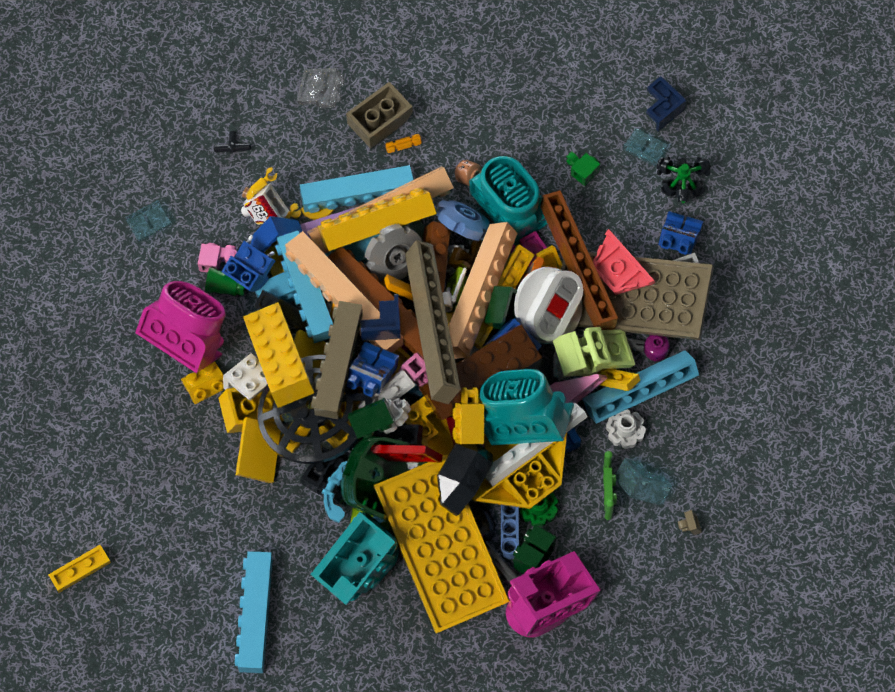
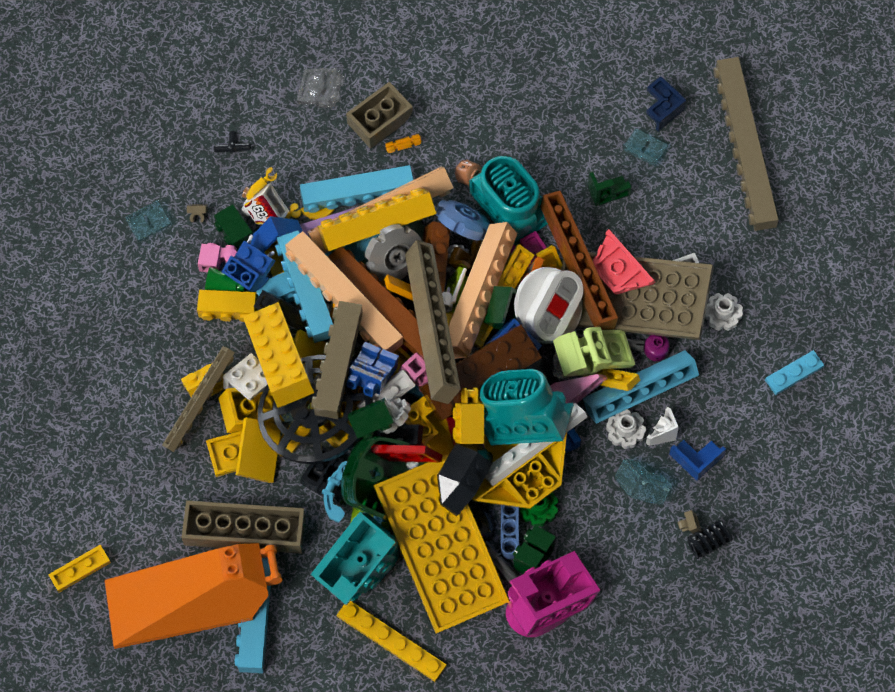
dark pink brick [135,281,226,373] -> none
dark blue panel [360,294,401,341] -> none
green brick [566,151,600,186] -> none
bright green plate [603,451,617,520] -> none
black plant [657,156,711,204] -> none
blue hips [658,211,703,255] -> none
none -> orange windscreen [105,543,282,649]
none -> dark tan plate [162,346,235,452]
none -> dark tan brick [182,500,306,554]
none -> dark tan tile [187,204,208,222]
none -> yellow brick [197,290,257,322]
none -> yellow tile [206,430,242,477]
none -> dark green brick [213,204,253,249]
none -> yellow plate [337,601,447,682]
none -> dark green panel [588,171,631,206]
none -> white slope [646,407,678,446]
none -> blue panel [669,440,726,481]
none -> black piece [687,520,733,559]
none -> white plant [705,293,743,331]
none -> dark tan brick [713,57,778,231]
none -> medium azure plate [765,350,824,395]

